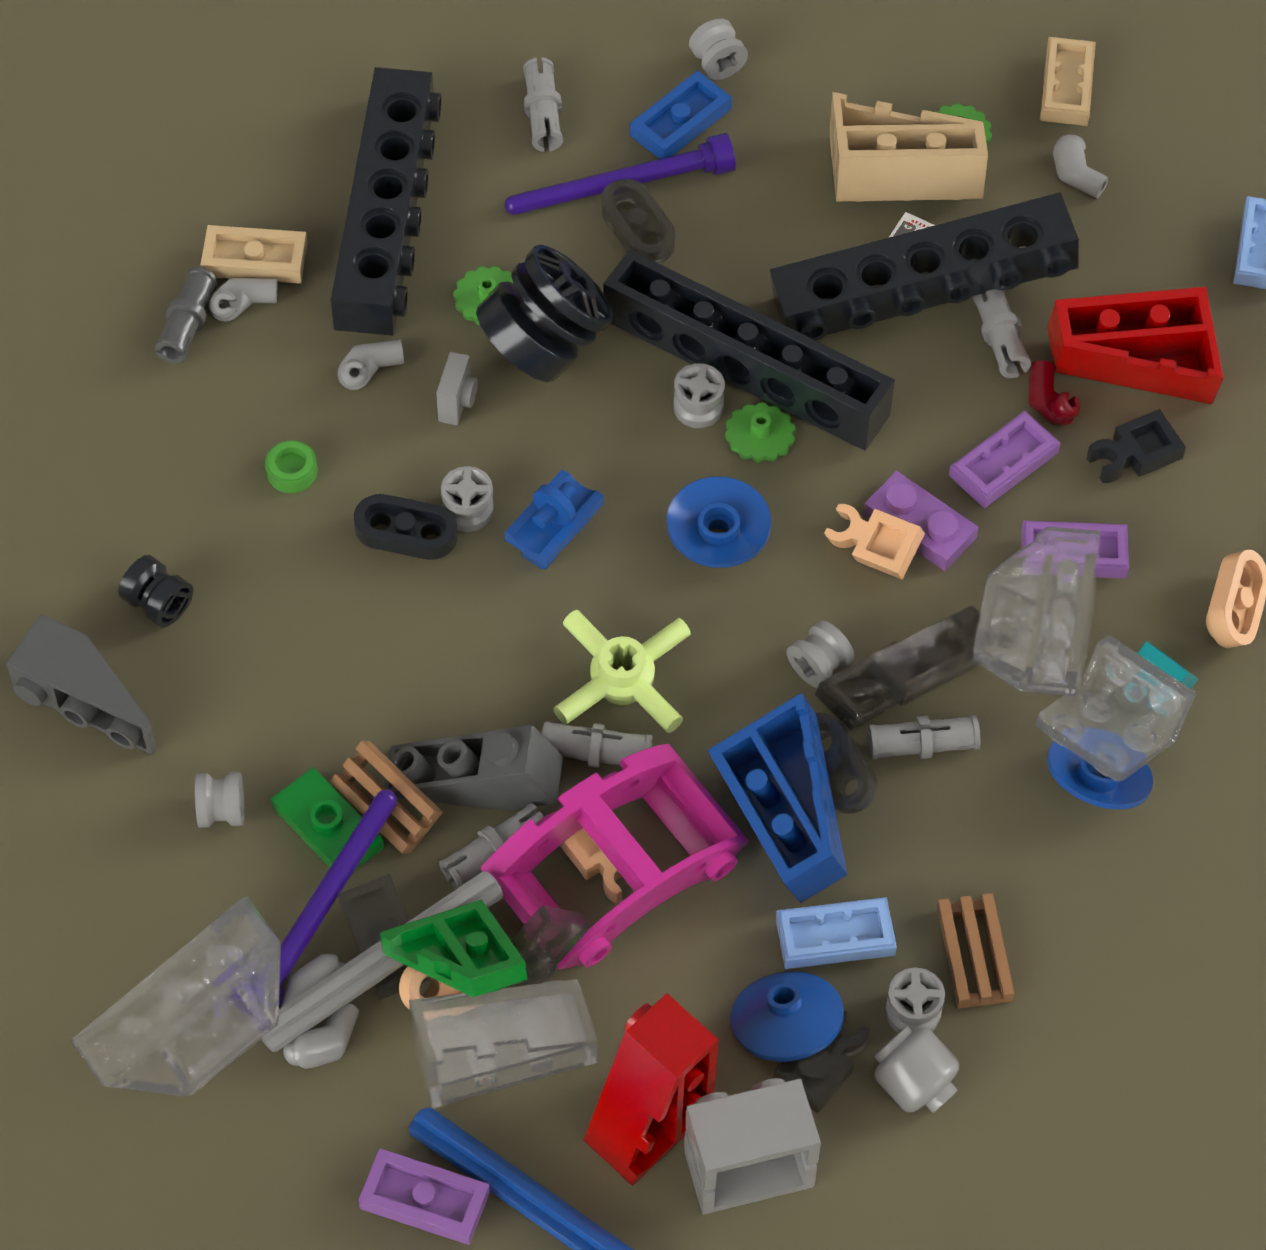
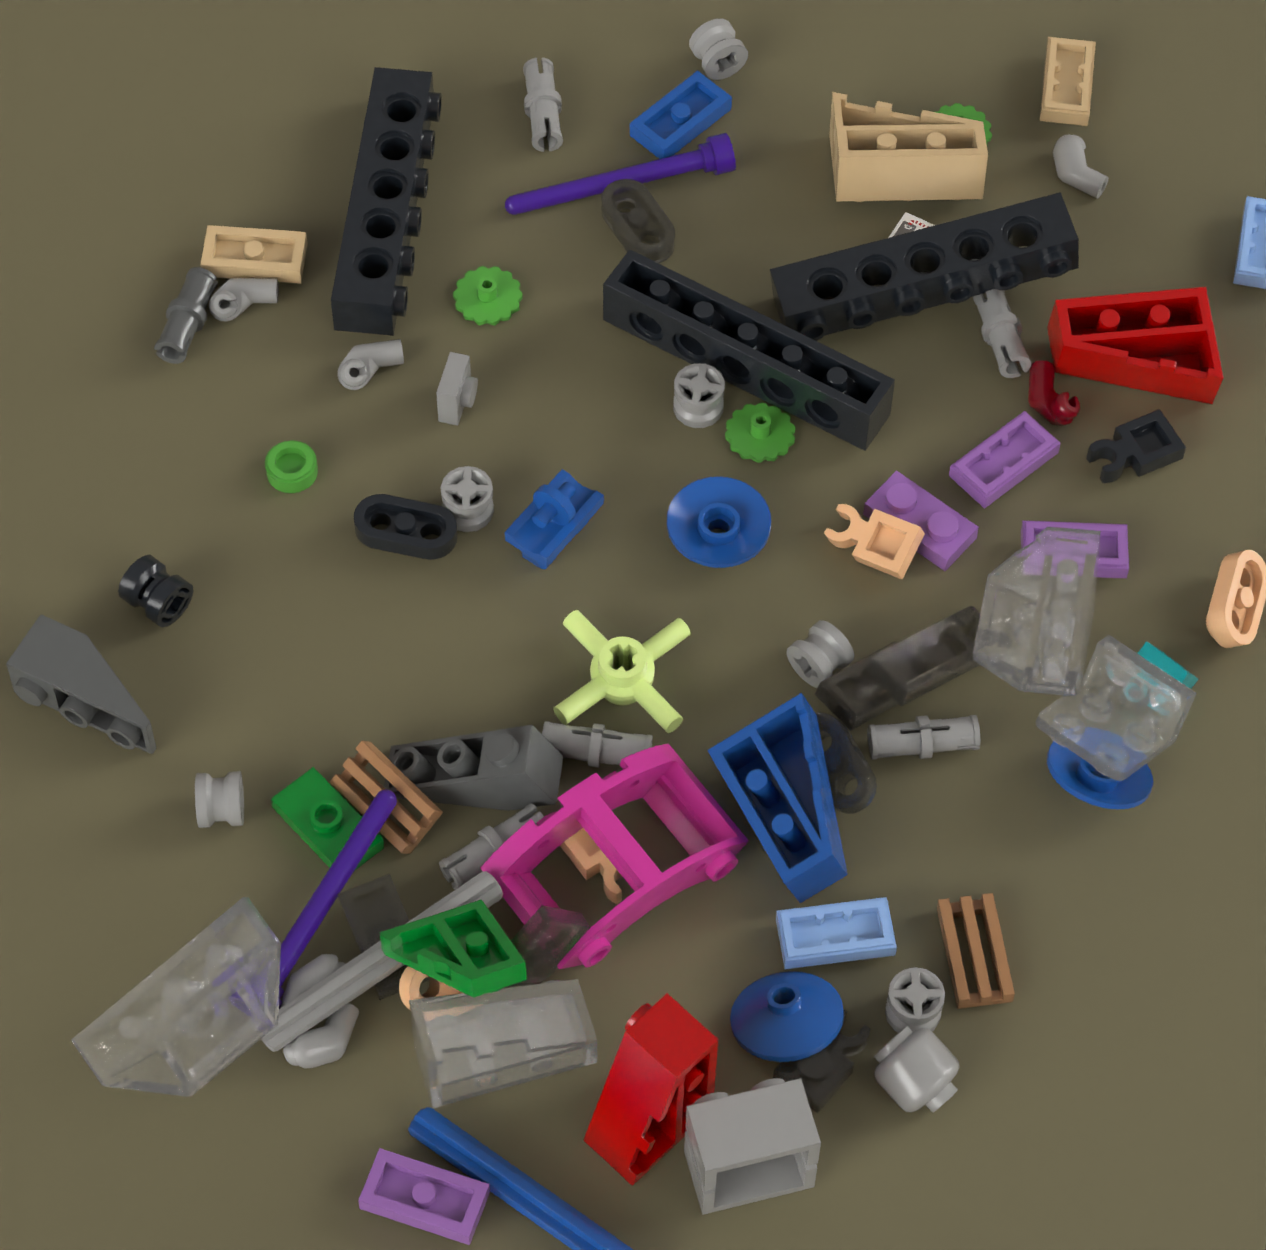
black wheel [476,244,614,382] -> none

